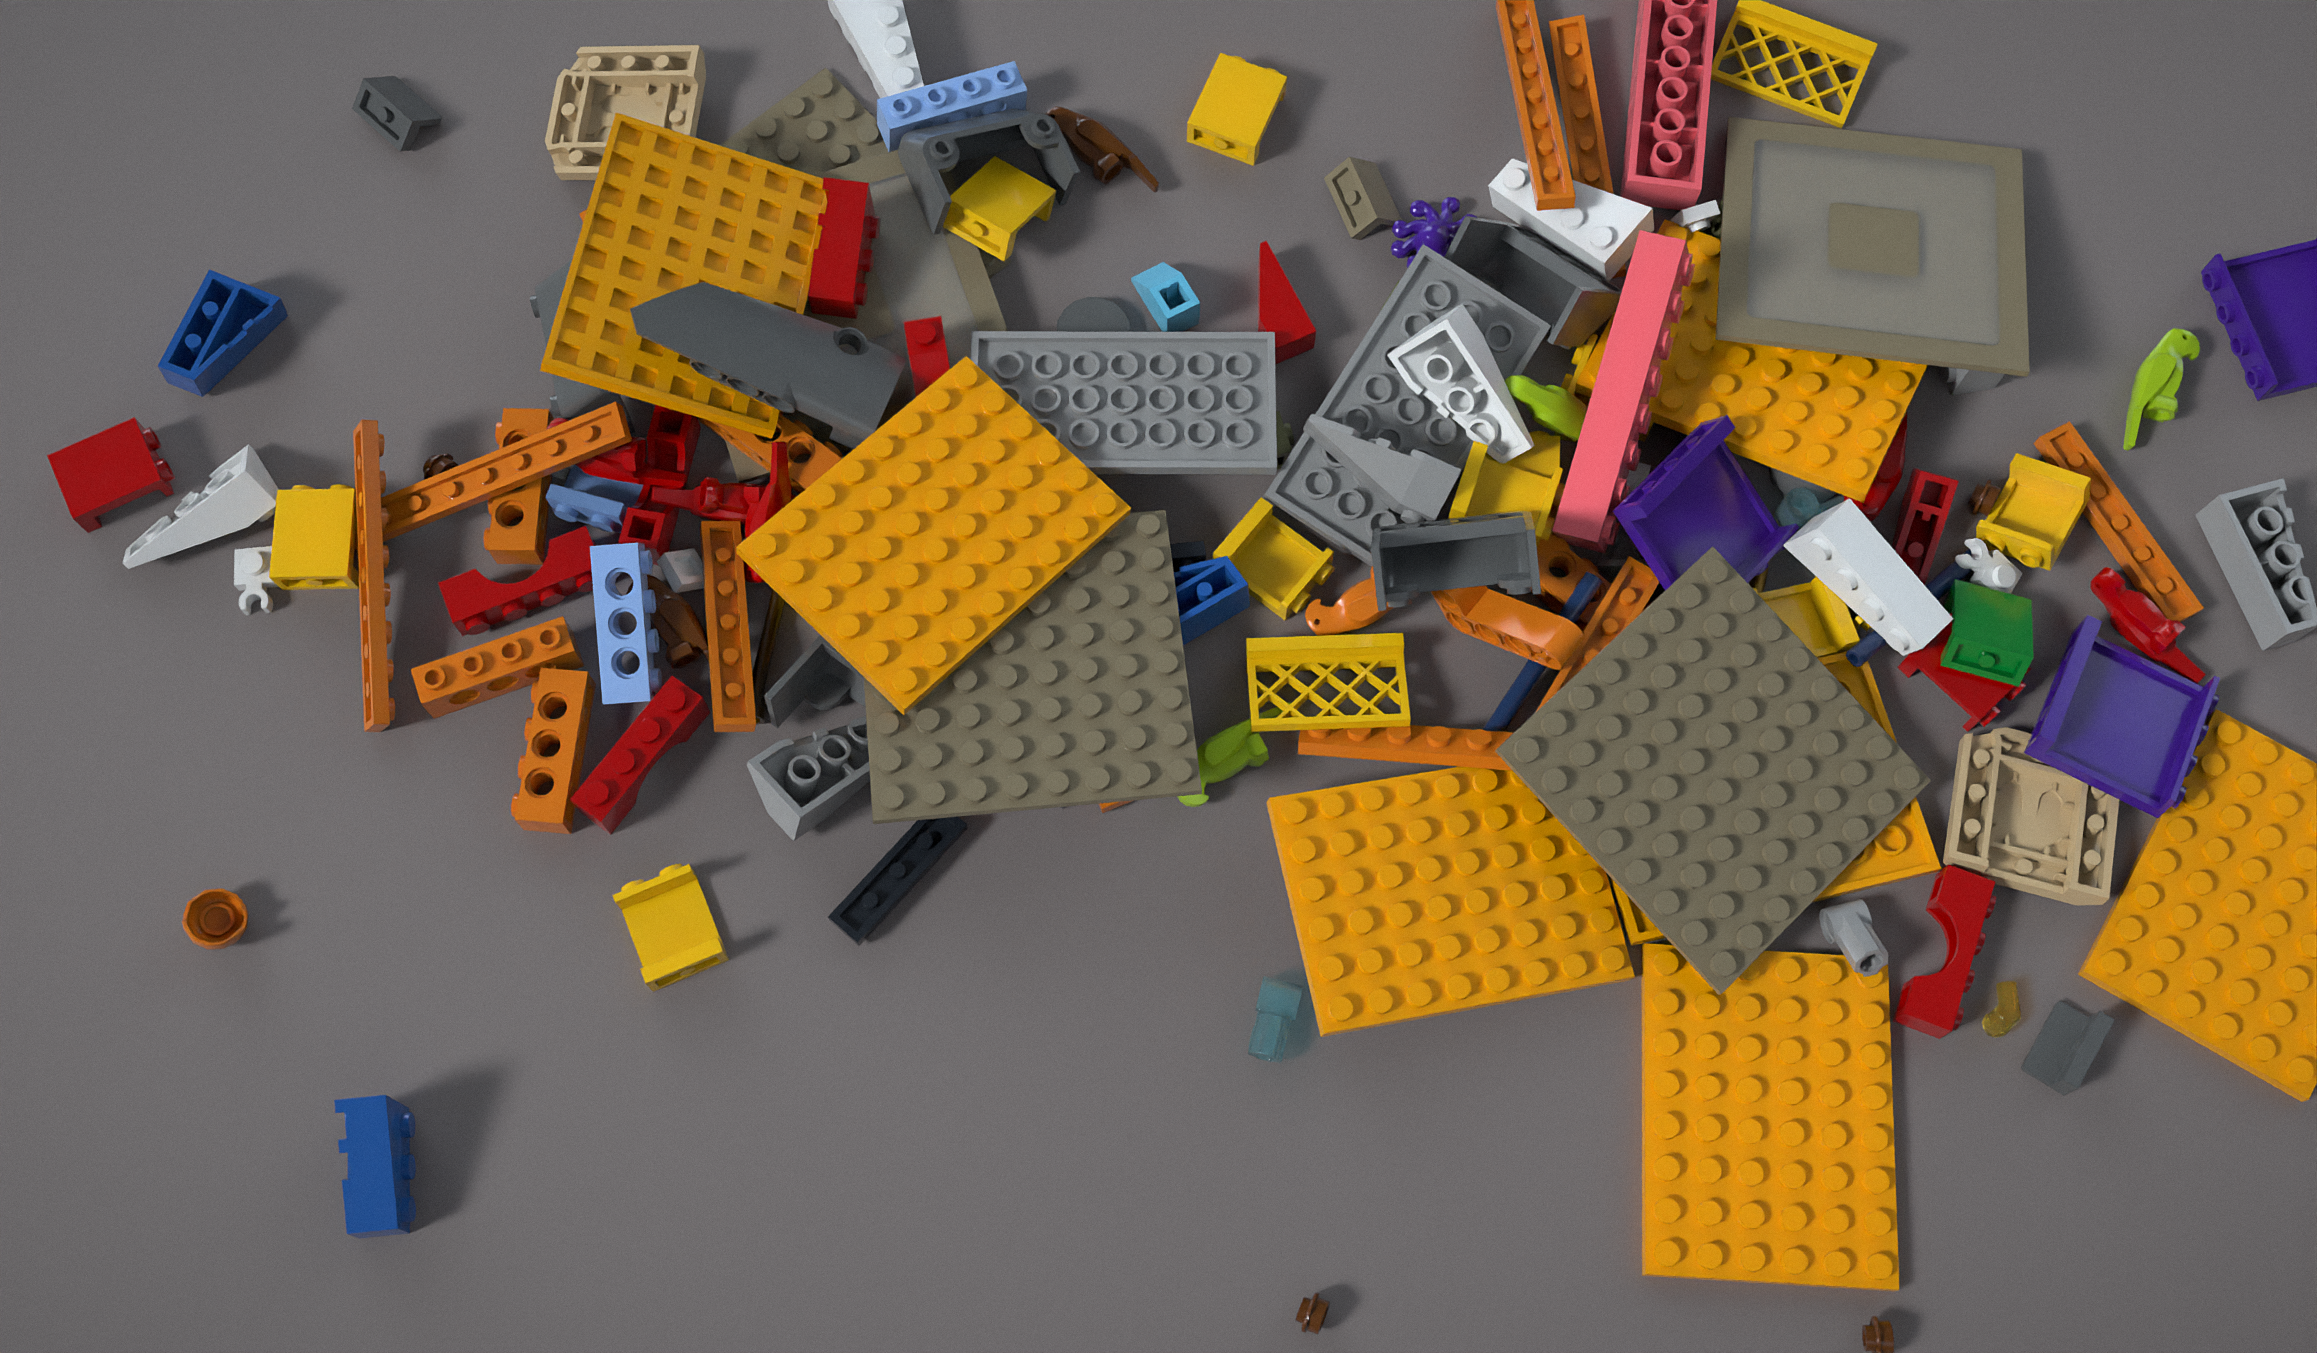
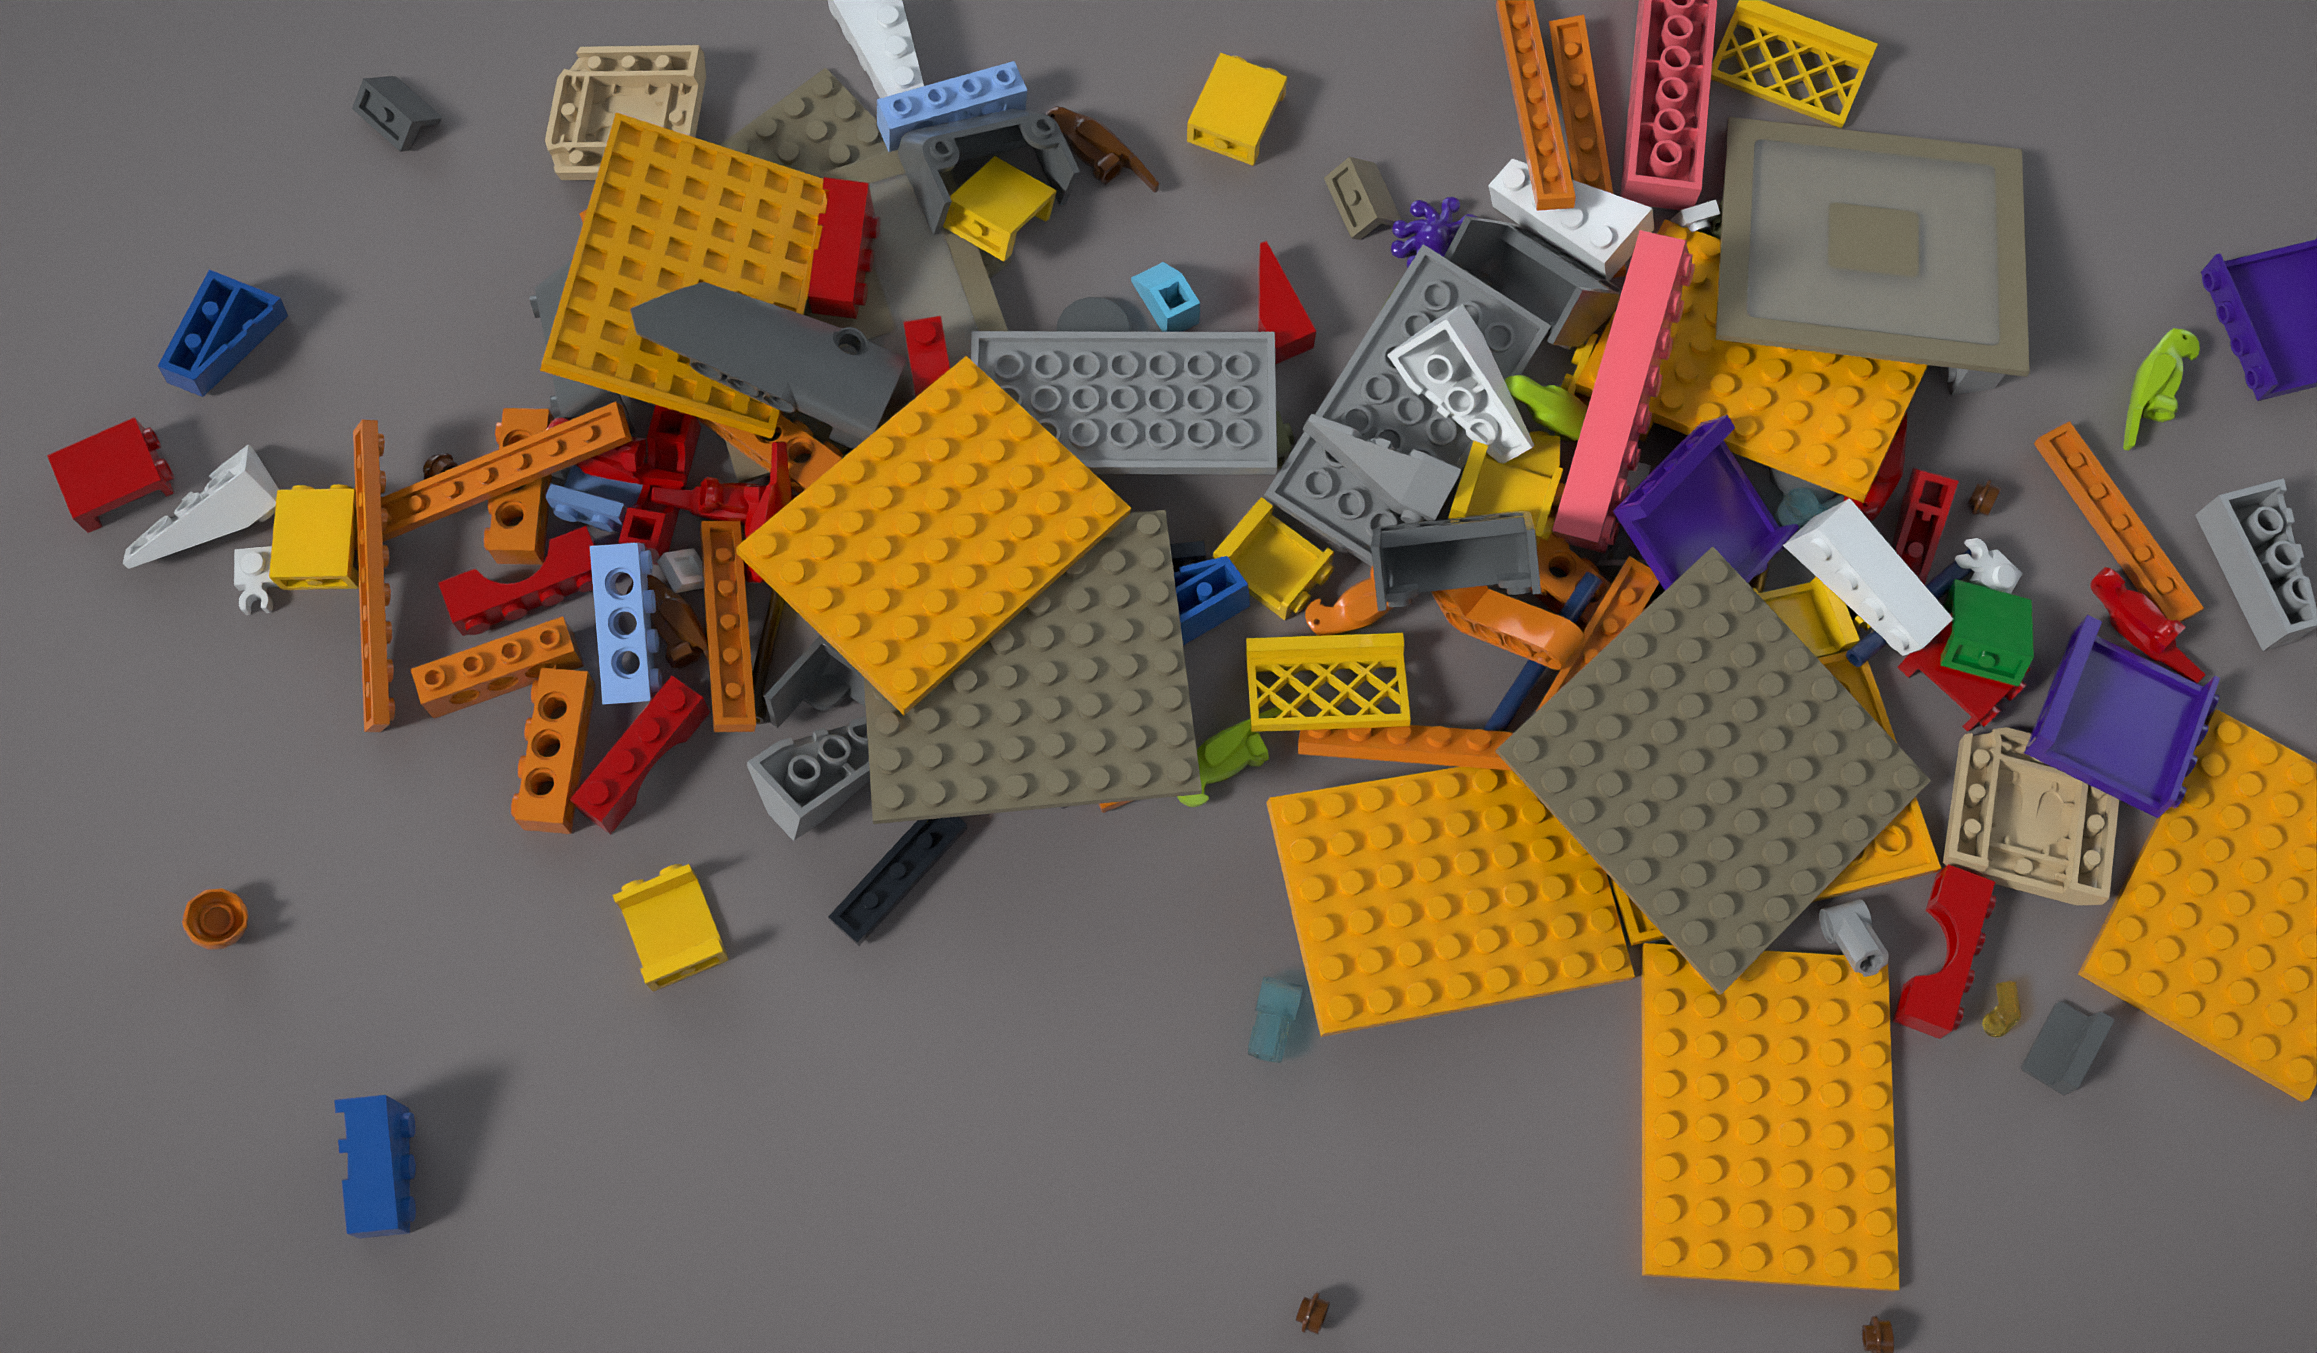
yellow panel [1976,453,2091,571] -> none

